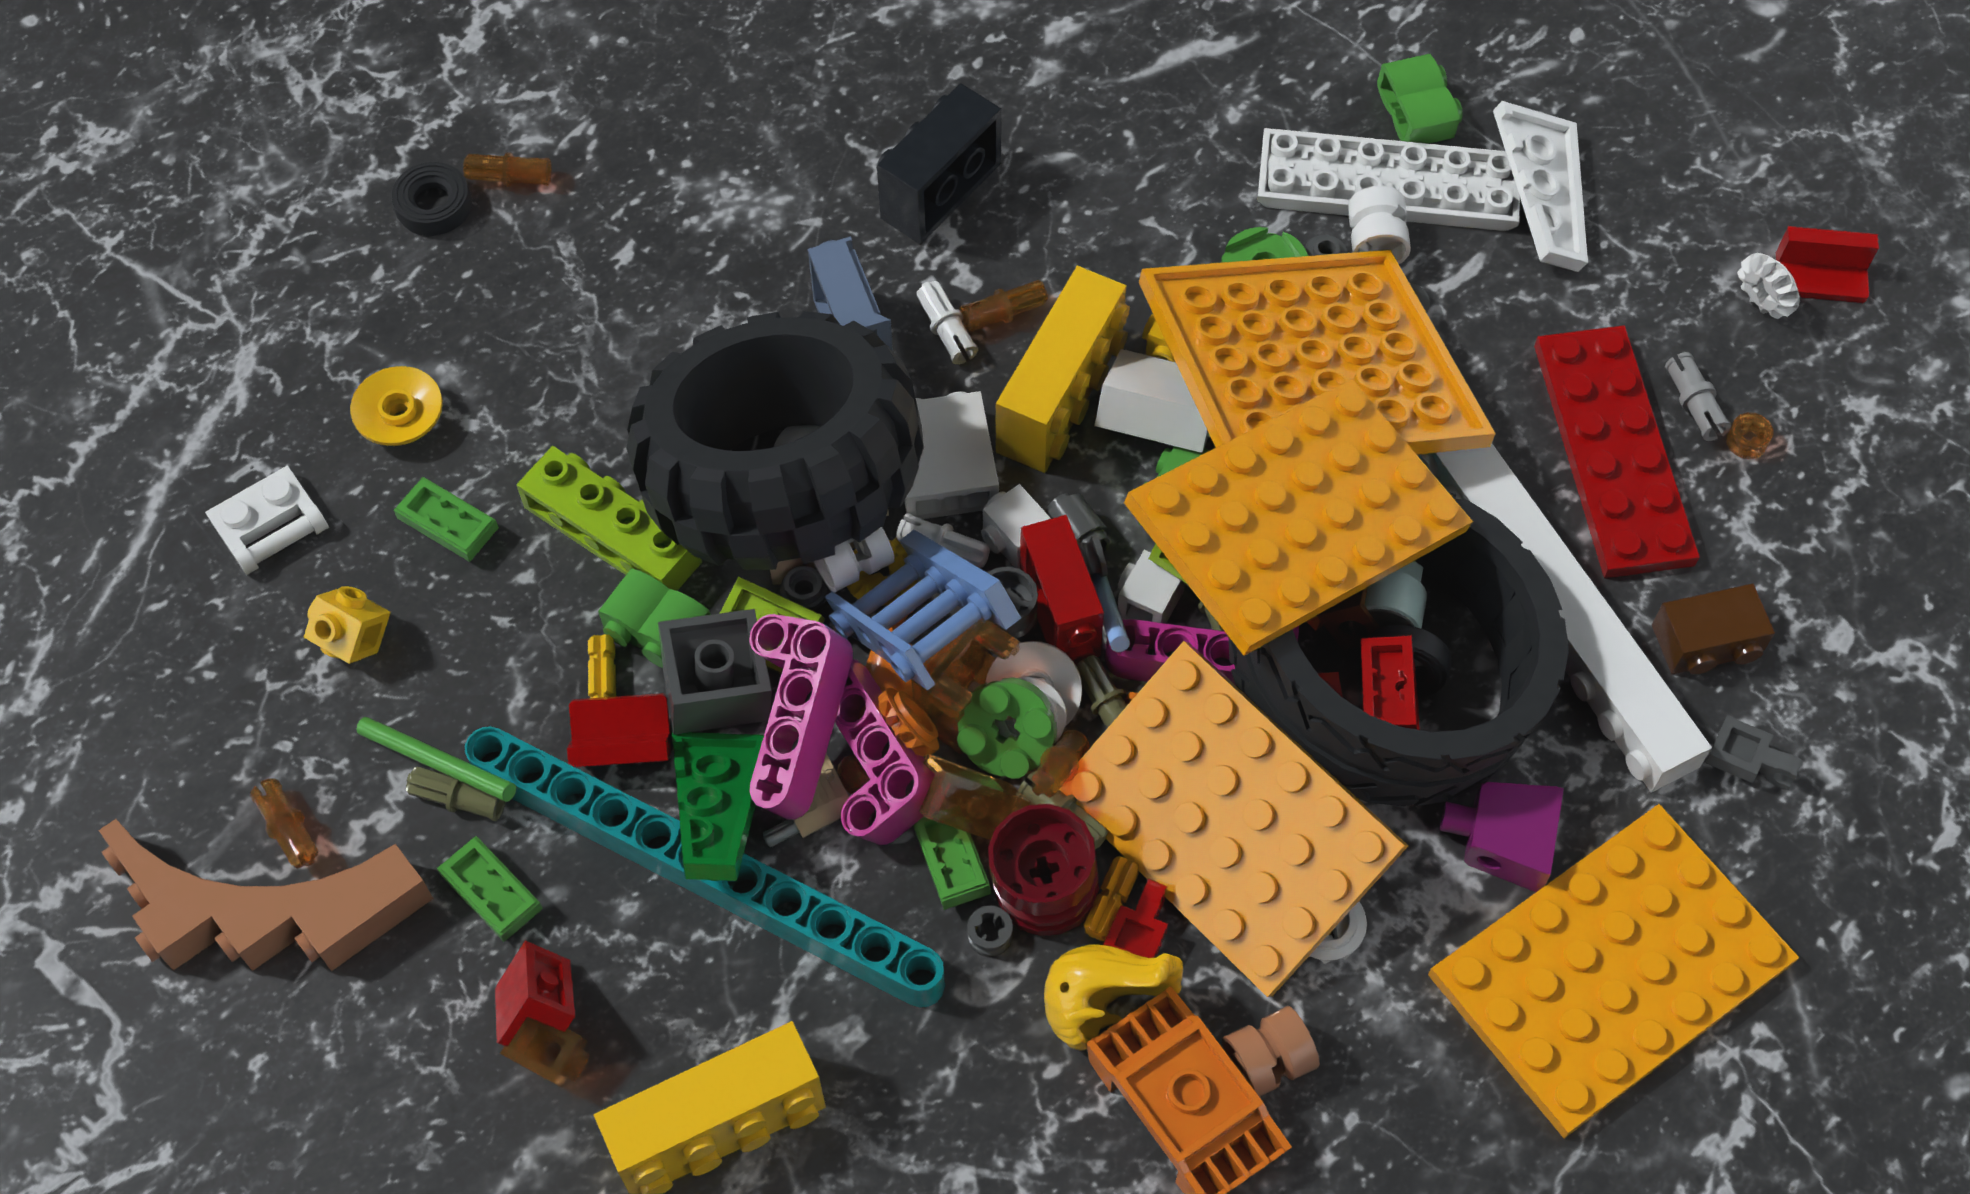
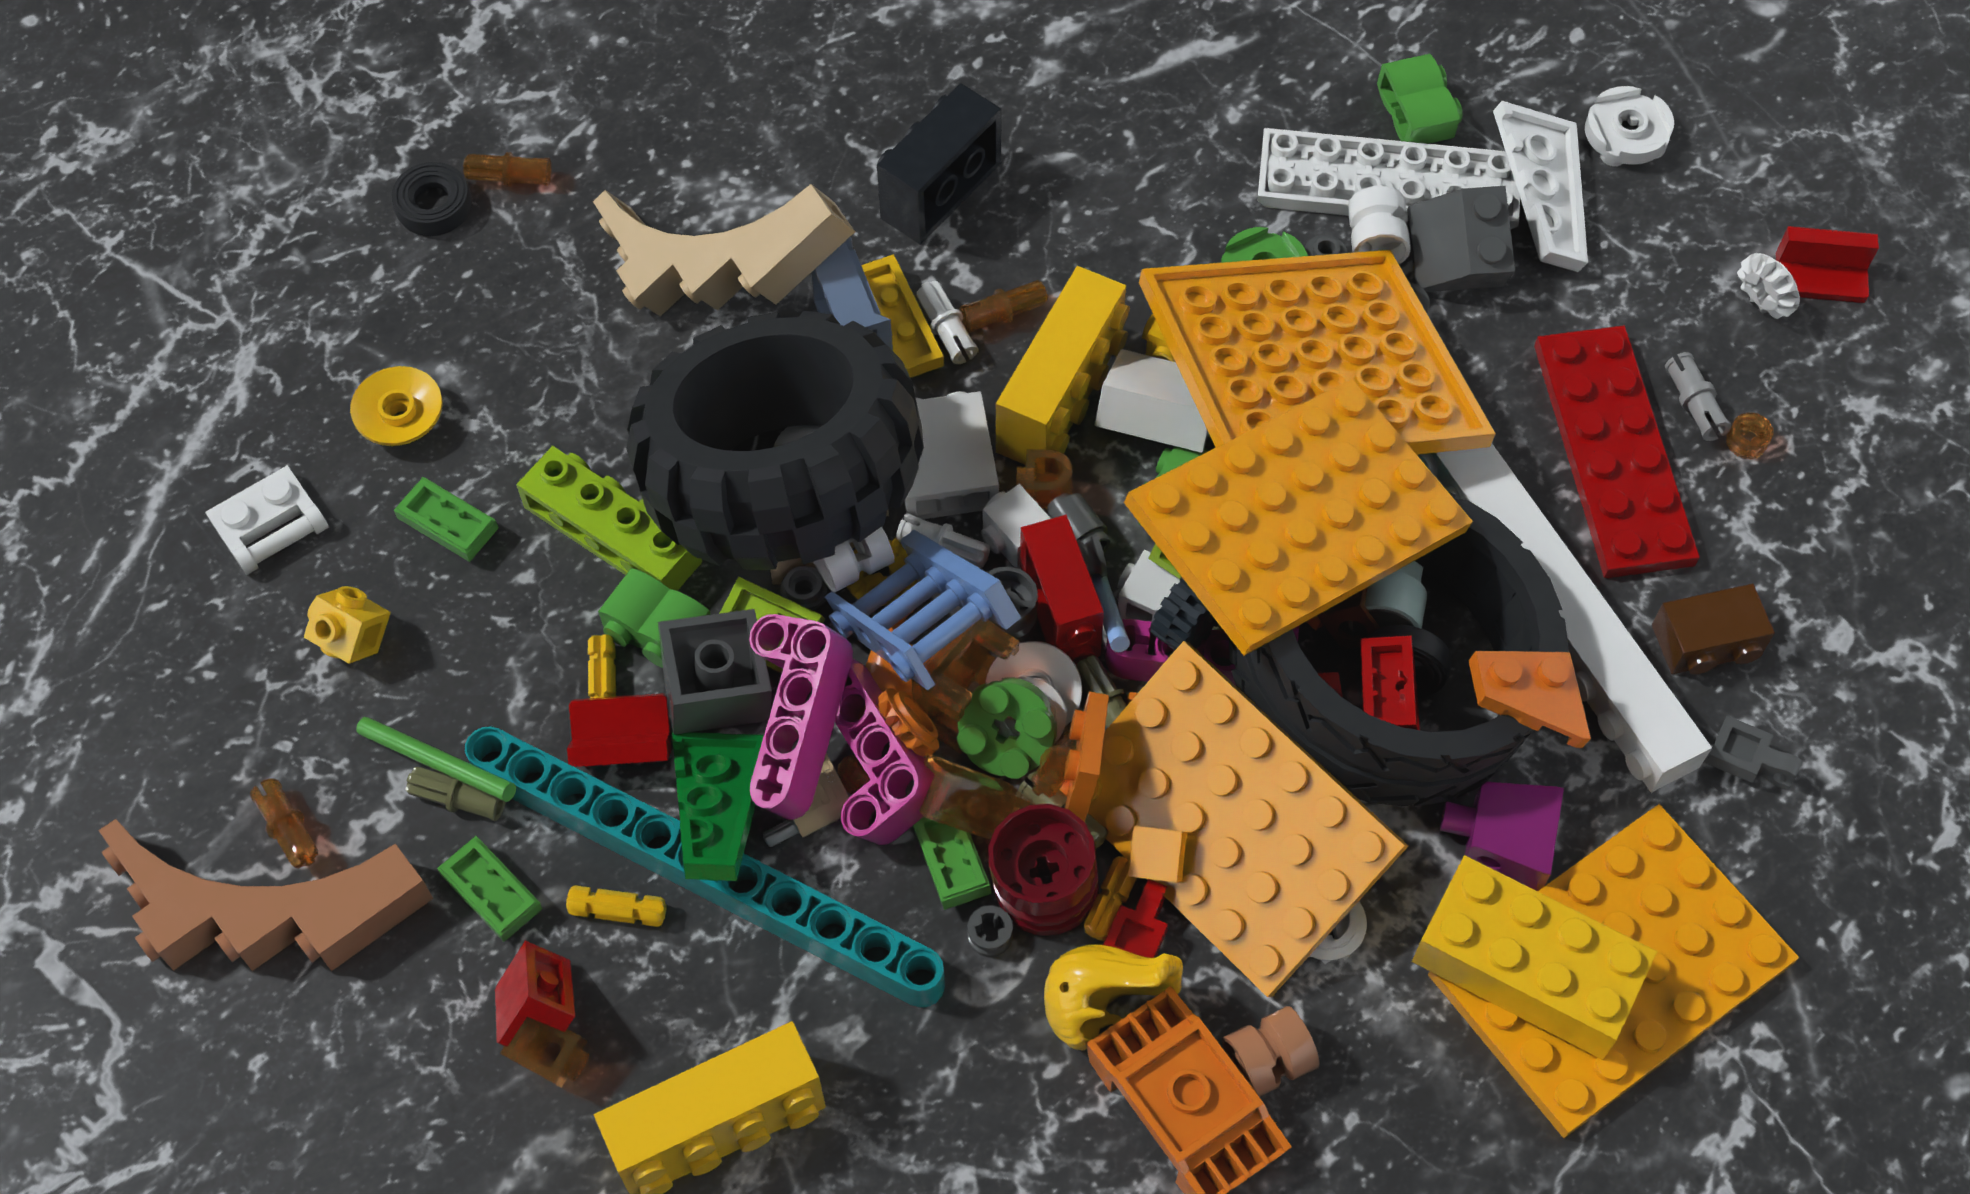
none -> yellow axle [566,885,666,927]
none -> tan arch [593,184,855,316]
none -> yellow plate [861,254,944,378]
none -> clear orange plate [1016,449,1073,508]
none -> orange wing [1064,691,1109,822]
none -> light orange tile [1128,826,1187,883]
none -> black wheel [1150,577,1218,650]
none -> dark grey slope [1407,186,1515,292]
none -> yellow brick [1411,855,1658,1060]
none -> orange wing [1469,651,1591,748]
none -> white plate [1585,86,1674,166]

